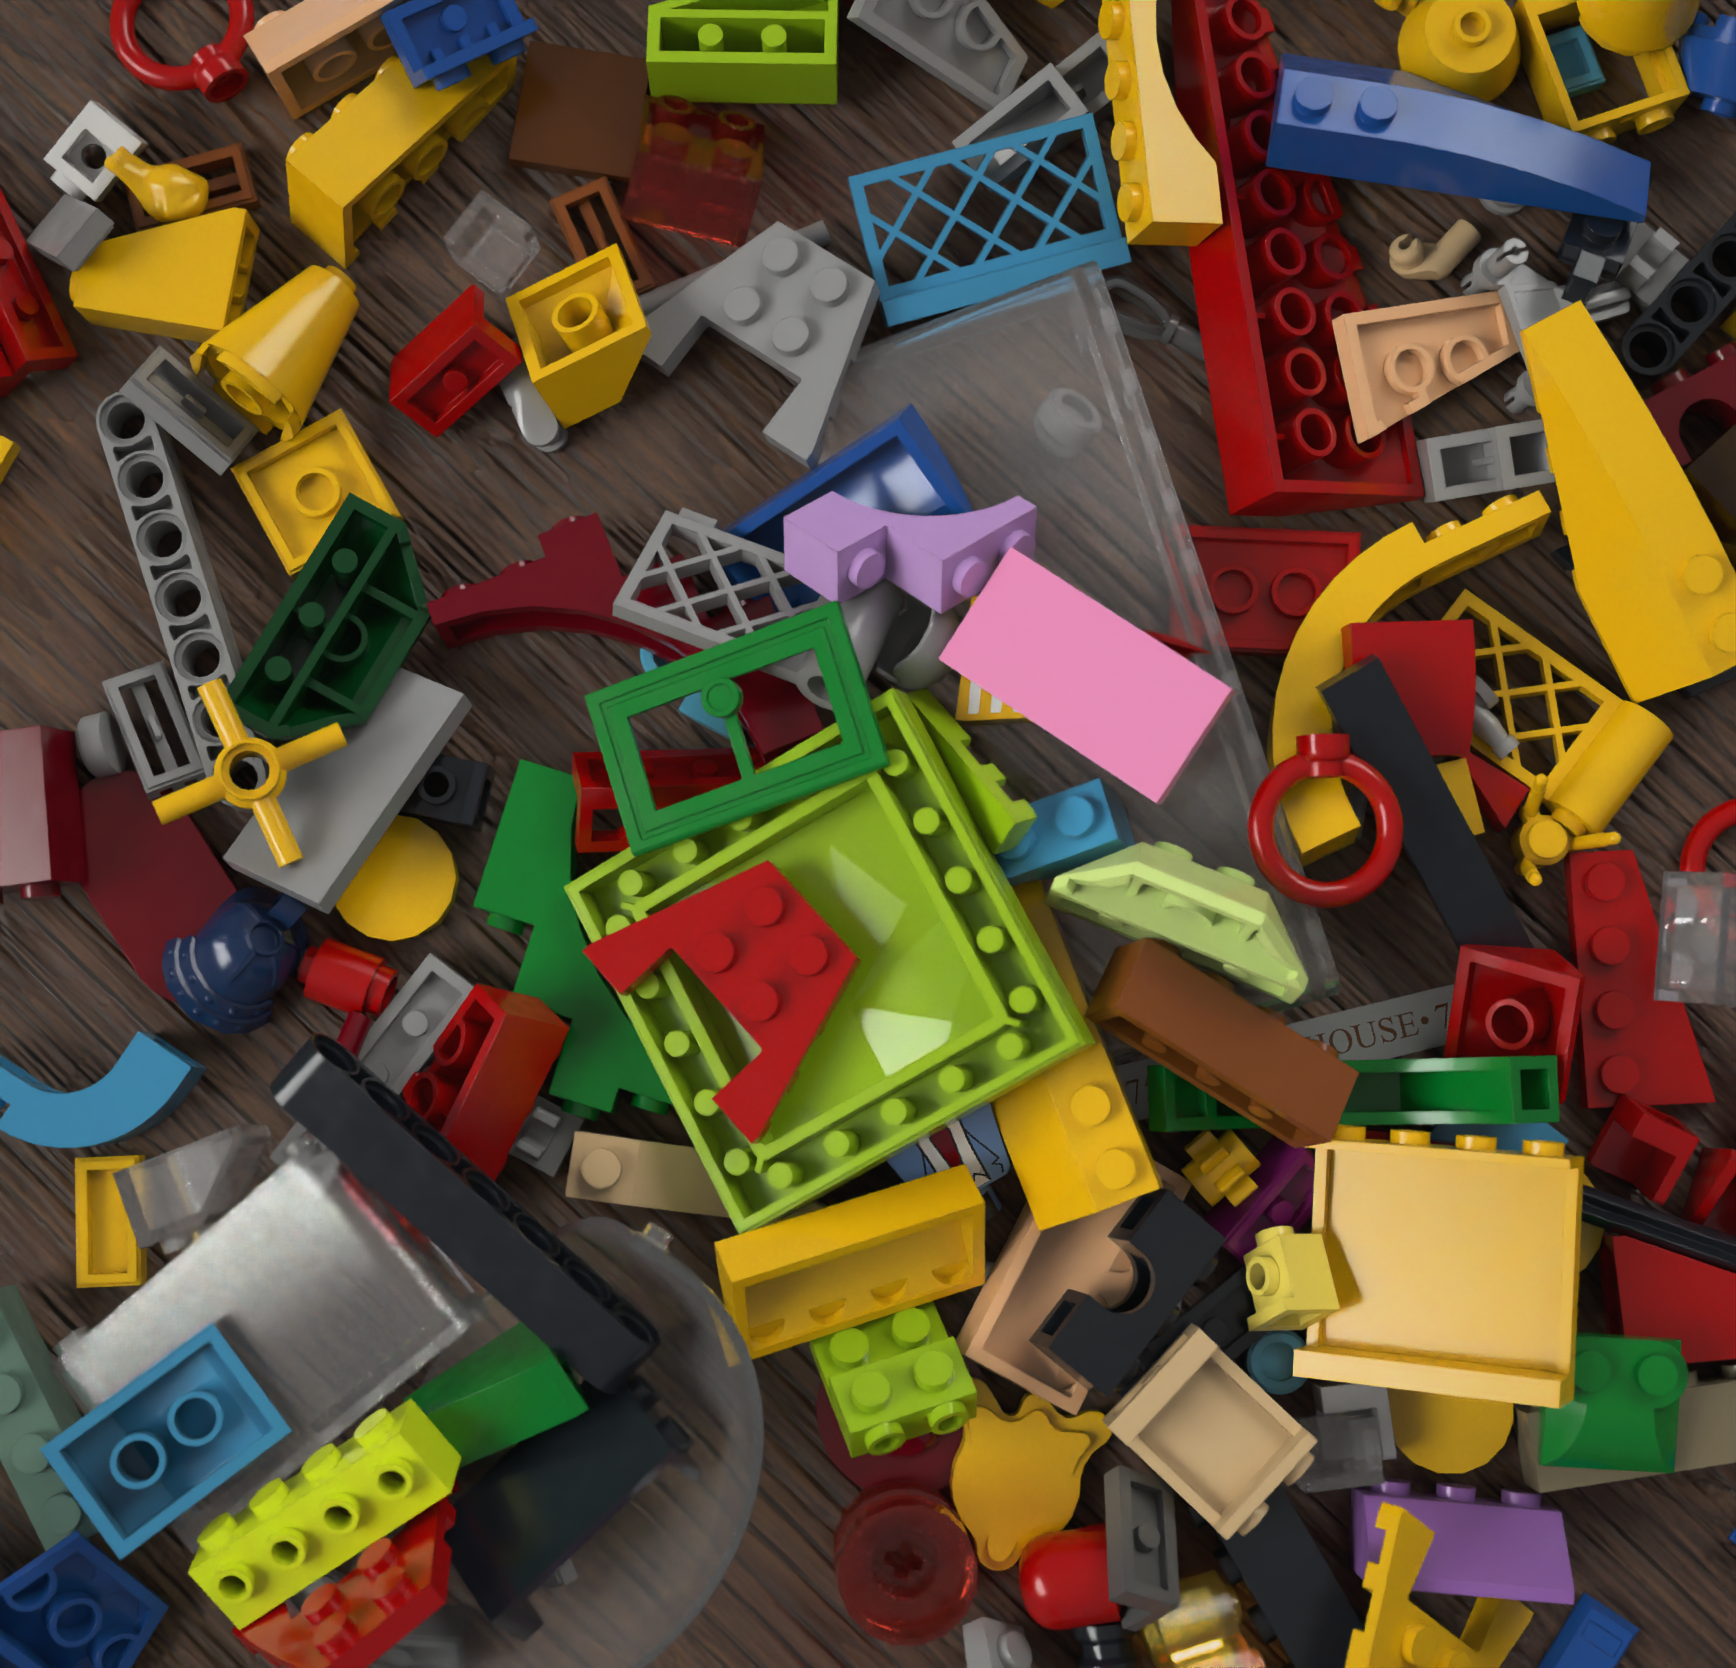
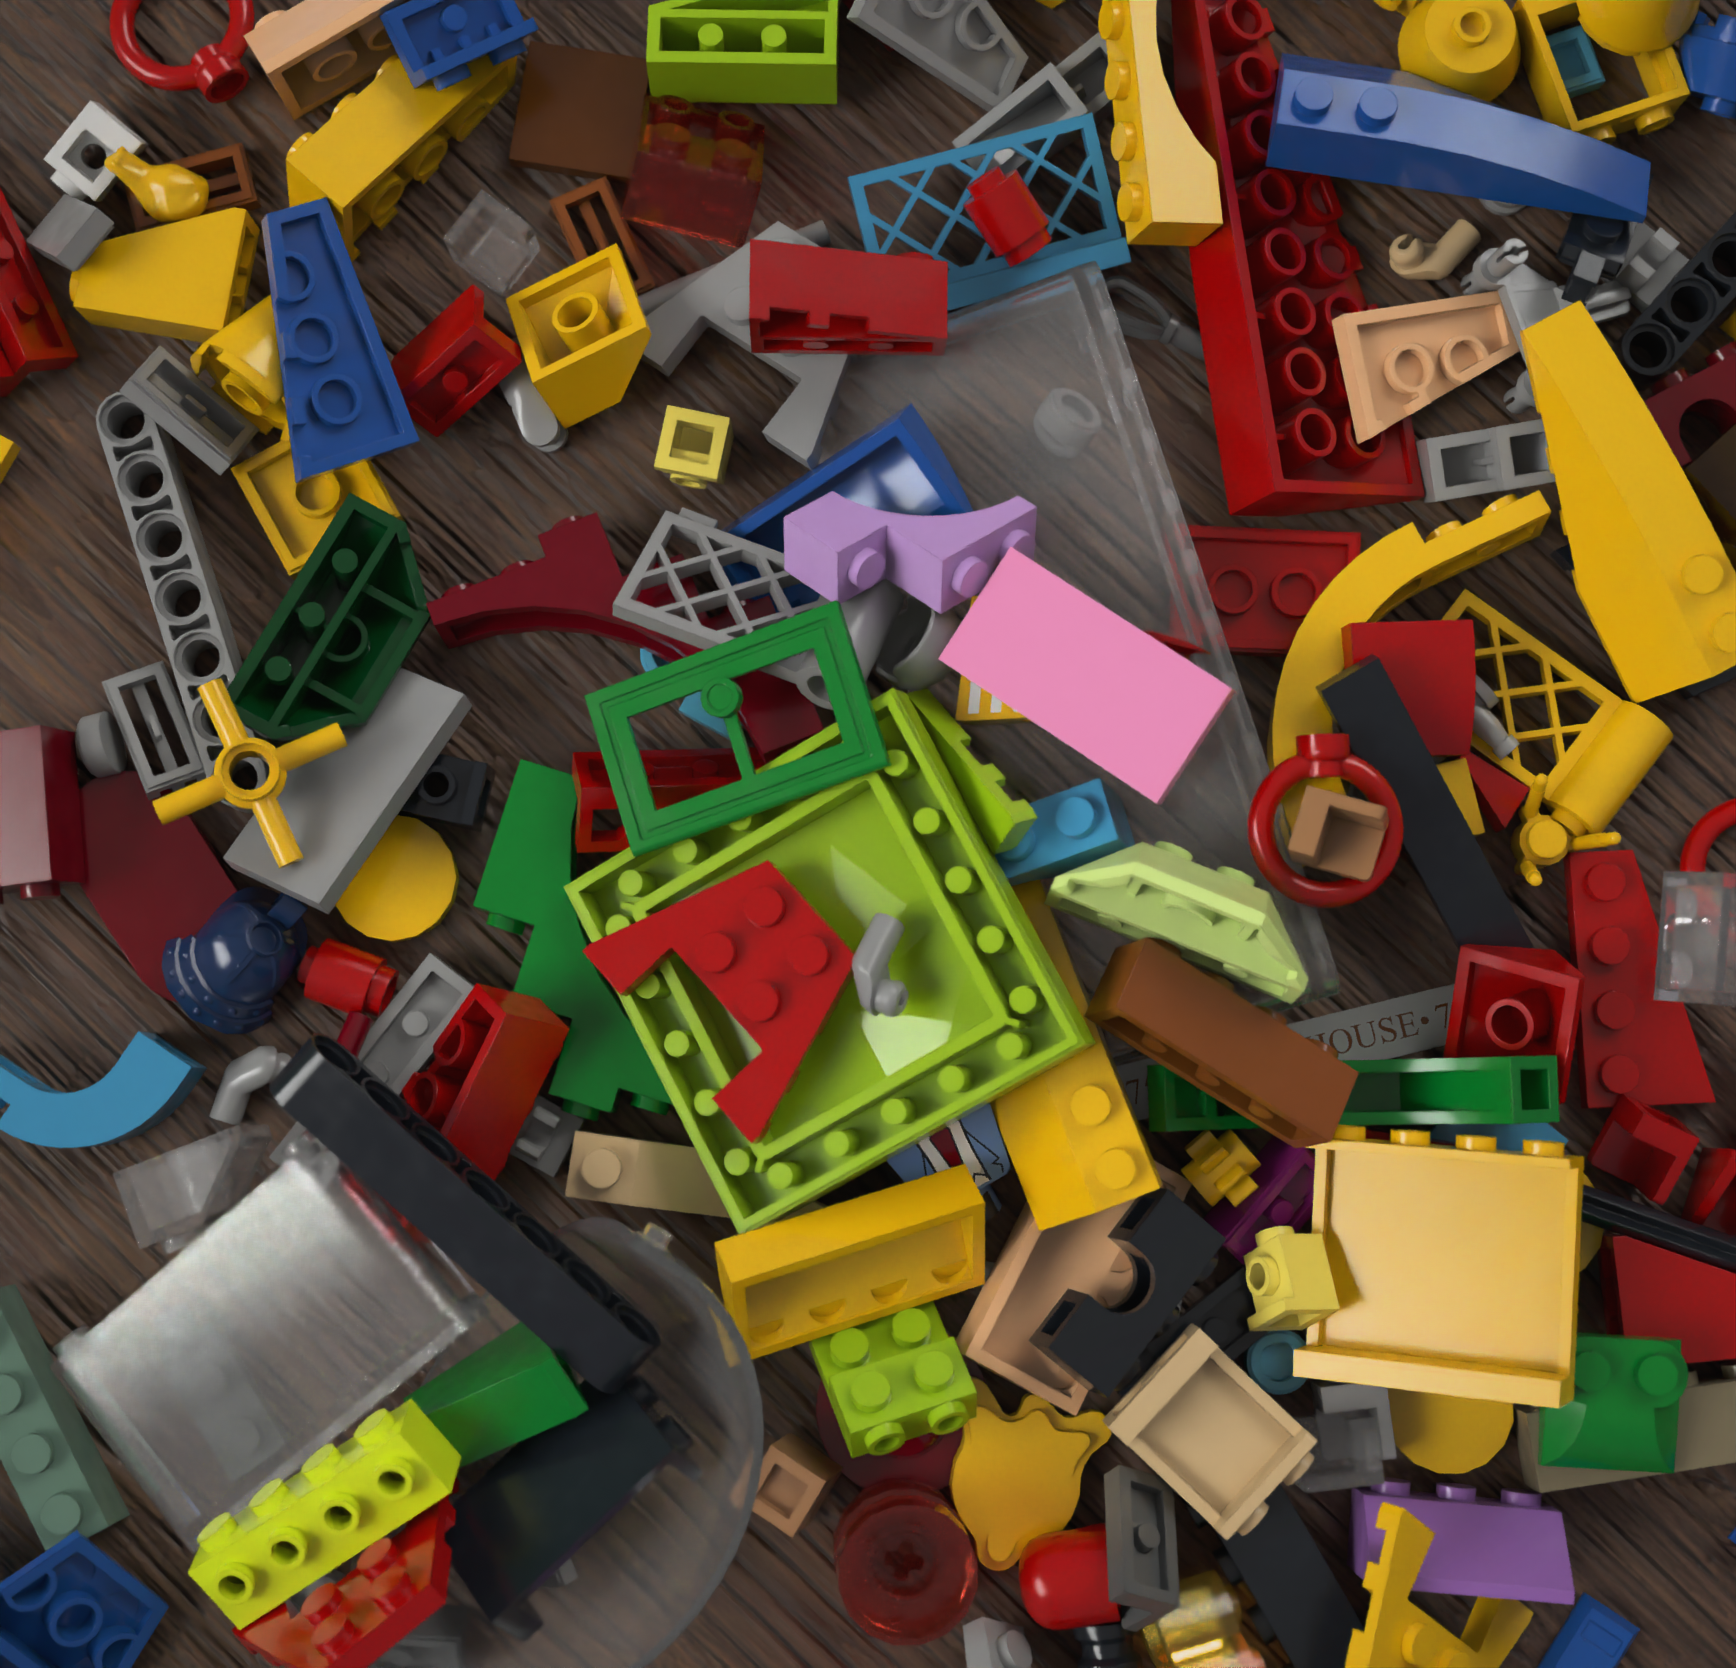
dark azure slope [39,1322,292,1560] -> none
yellow tile [75,1155,147,1288] -> none
none -> light grey arm [209,1046,292,1126]
none -> blue wing [261,197,420,483]
none -> light yellow brick [654,405,734,489]
none -> medium nougat panel [738,1433,844,1538]
none -> red wedge [749,239,948,356]
none -> light grey arm [852,913,908,1017]
none -> red brick [963,166,1052,267]
none -> medium nougat panel [1287,785,1389,882]

